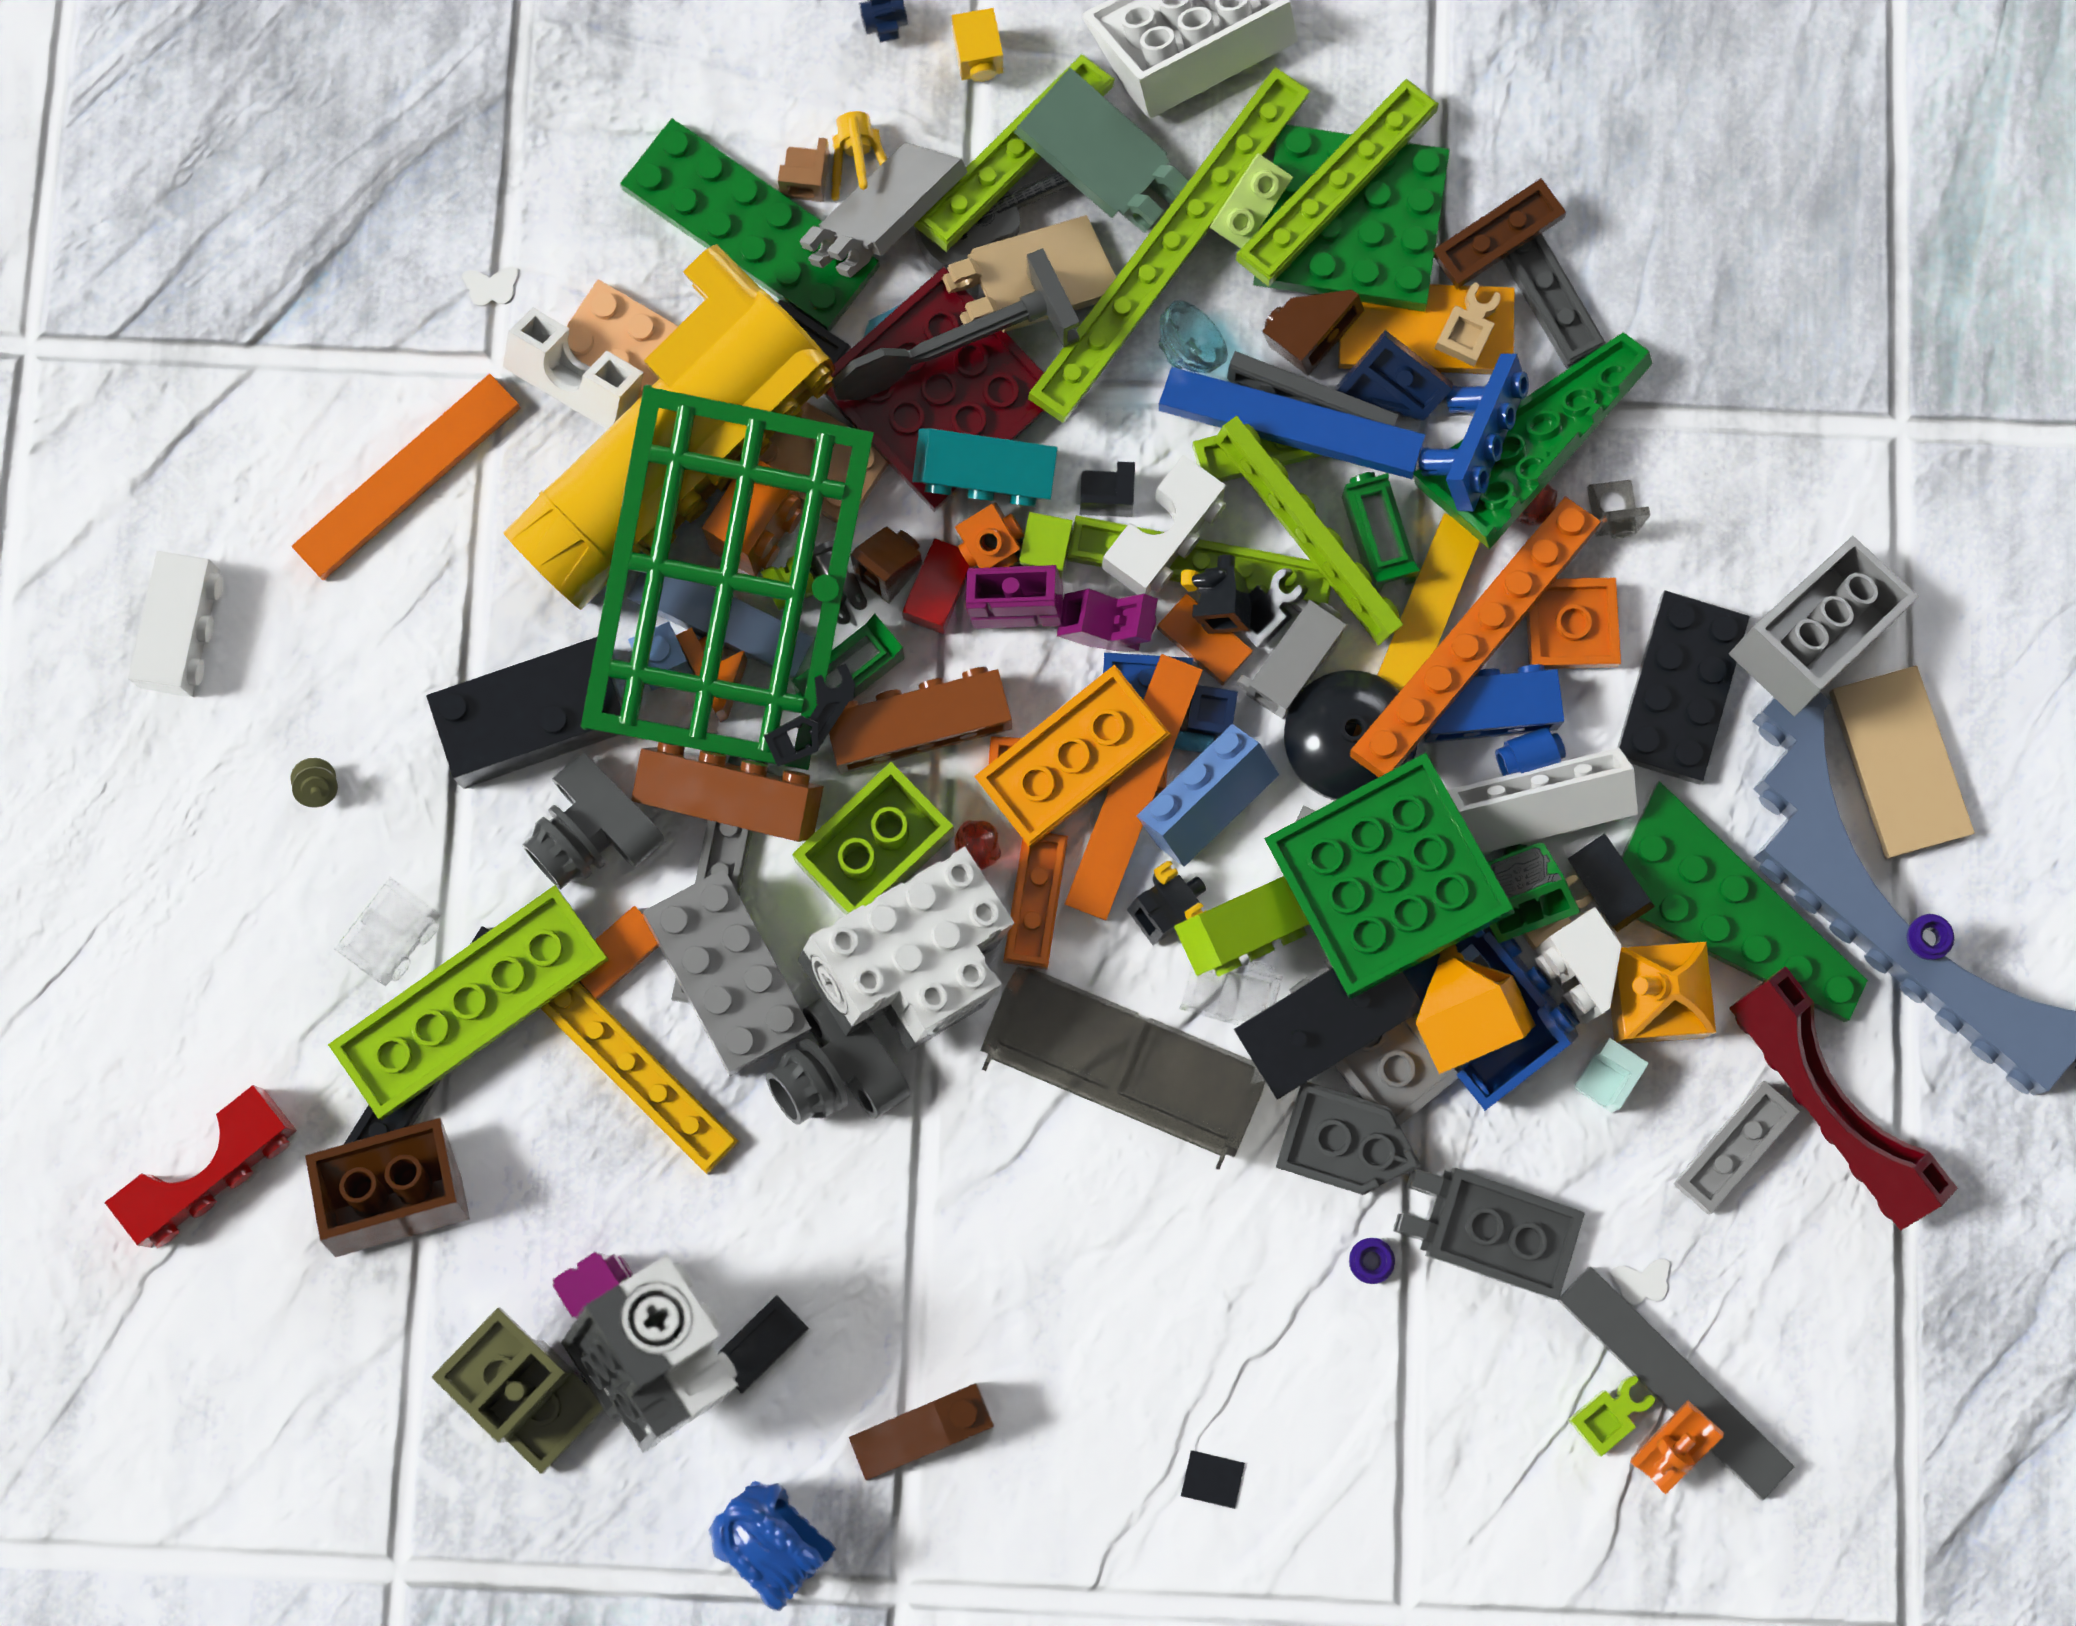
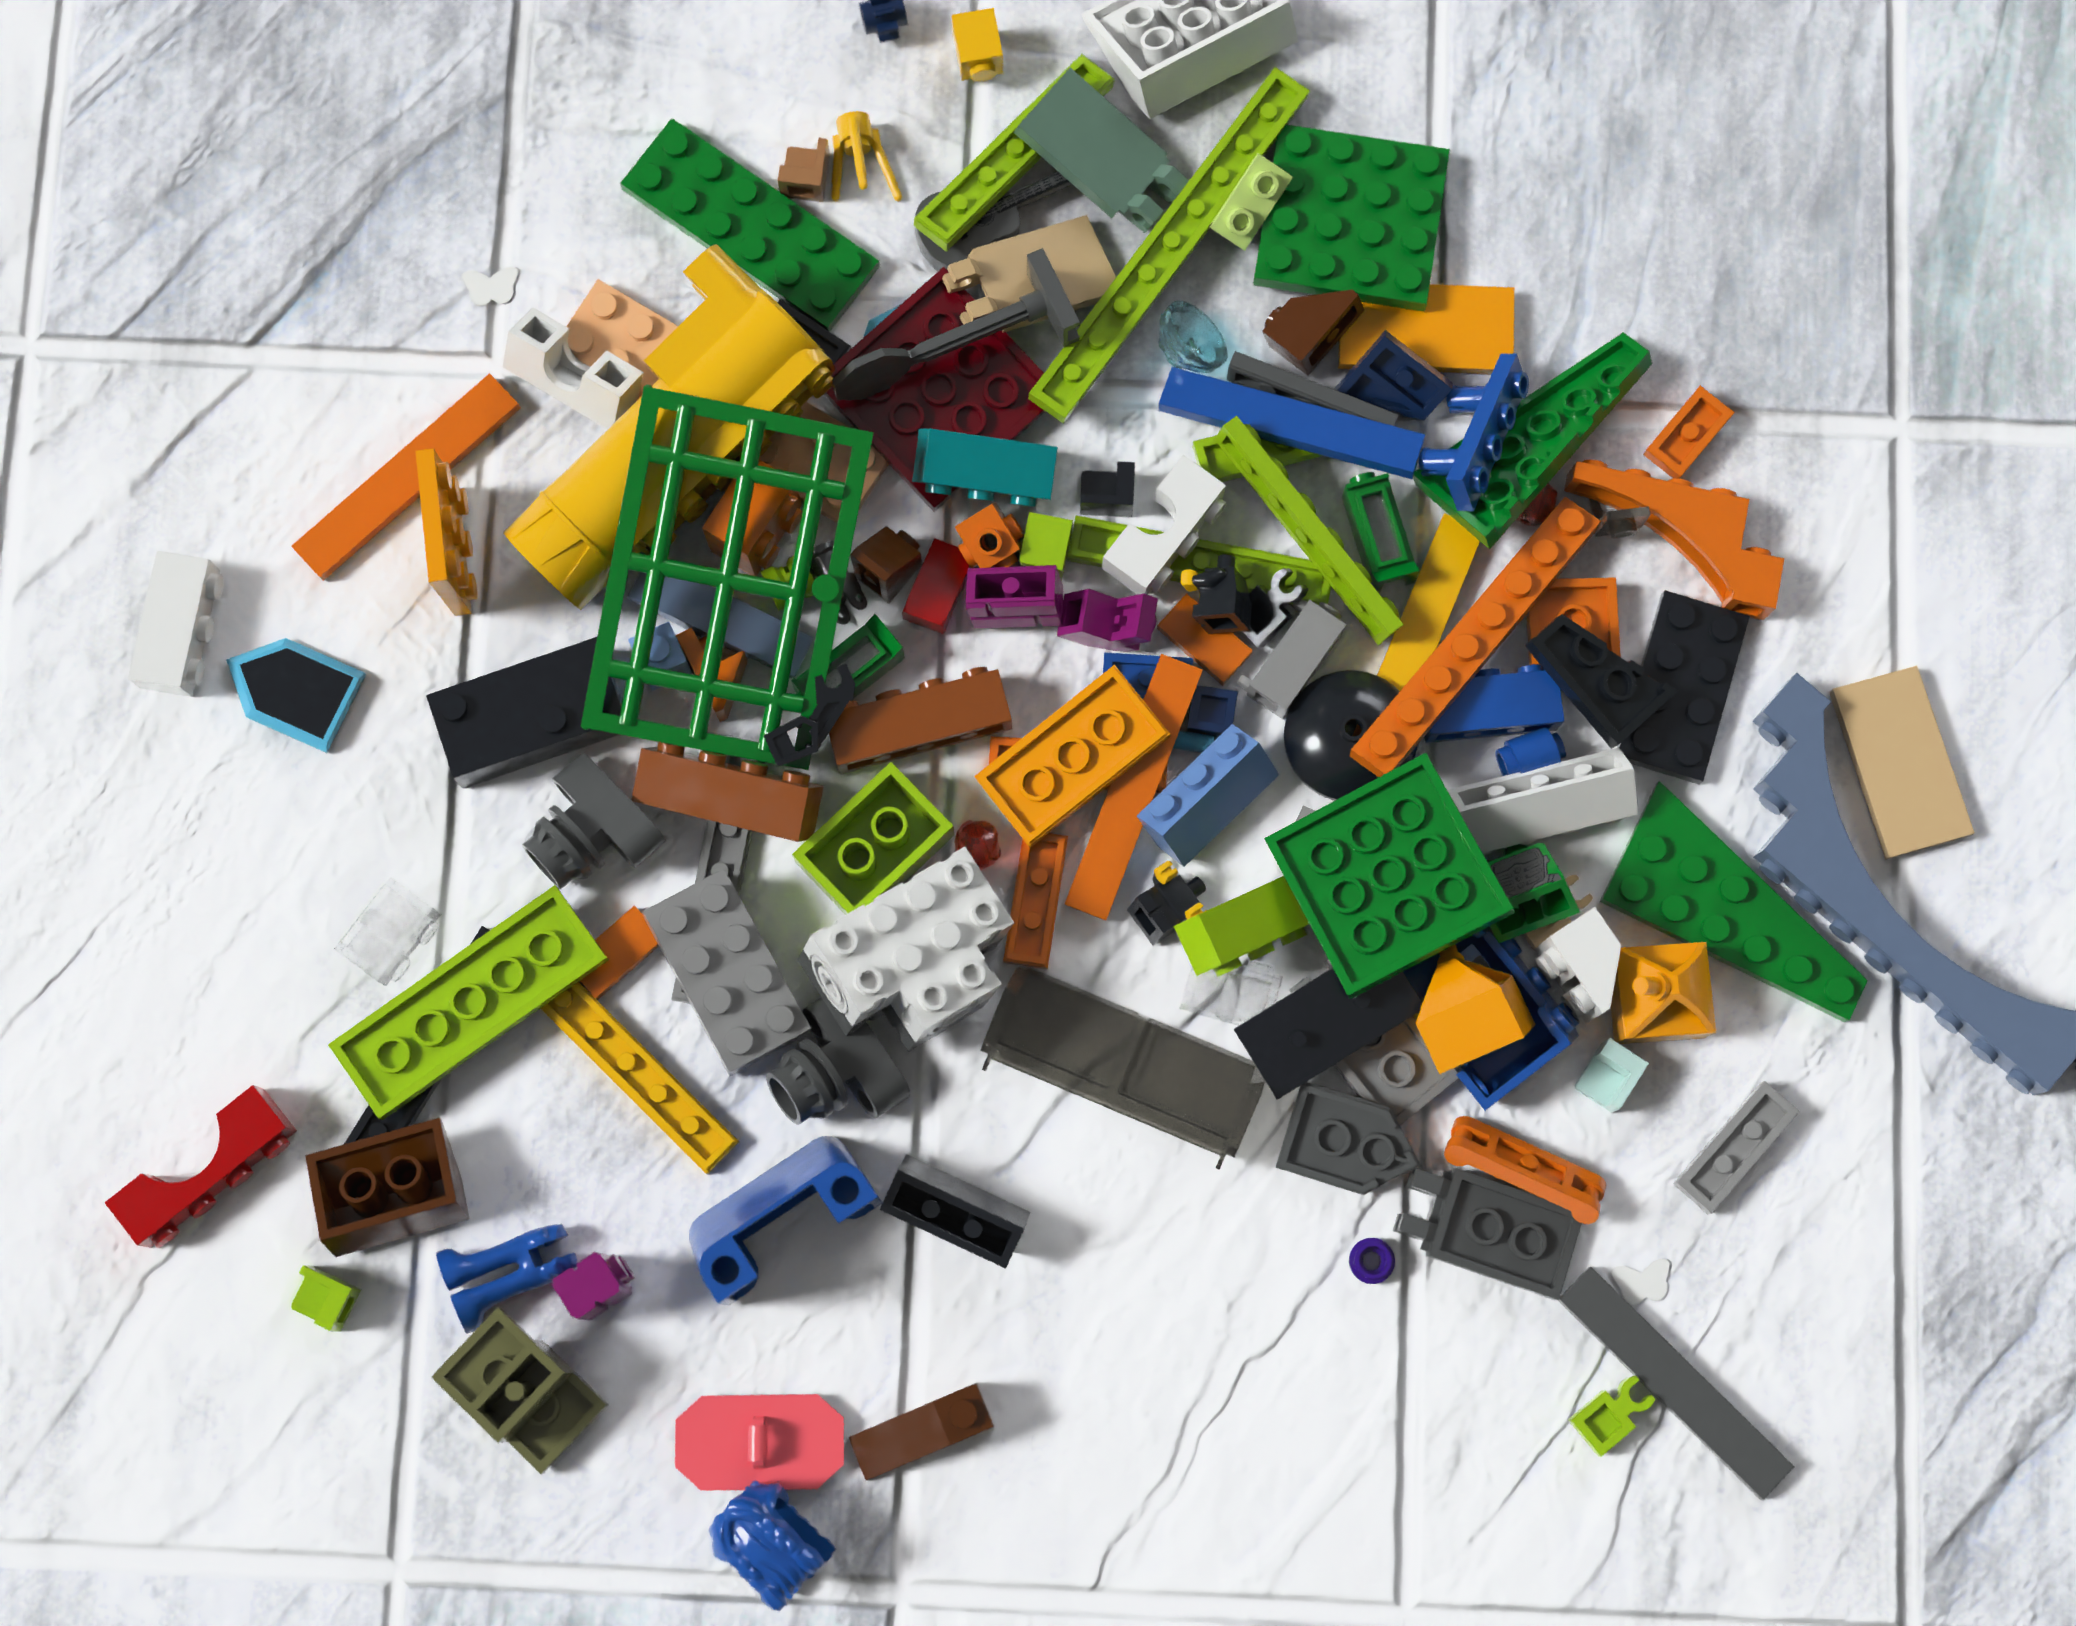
olive wheel [290,758,338,808] -> none
piece [561,1254,738,1453] -> none
black tile [717,1295,809,1394] -> none
light grey tile [799,142,968,278] -> none
black sticker [1181,1450,1245,1509] -> none
lime tile [1236,79,1439,287] -> none
reddish brown plate [1433,178,1566,289] -> none
tan plate [1435,282,1501,367] -> none
dark grey tile [1503,233,1606,367] -> none
black tile [1568,833,1655,932] -> none
orange hips [1630,1400,1724,1494] -> none
light grey brick [1729,535,1919,717] -> none
dark red arch [1729,966,1958,1231] -> none
dark purple plate [1907,914,1954,960] -> none
none -> black tile [226,638,366,753]
none -> lime panel [291,1265,362,1332]
none -> light orange plate [415,448,478,616]
none -> blue piece [436,1224,577,1334]
none -> coral shield [675,1394,844,1491]
none -> blue windscreen [689,1136,883,1306]
none -> black brick [879,1154,1031,1269]
none -> orange plate [1444,1116,1607,1224]
none -> black wing [1524,614,1679,749]
none -> orange arch [1564,459,1784,620]
none -> orange plate [1643,385,1735,479]

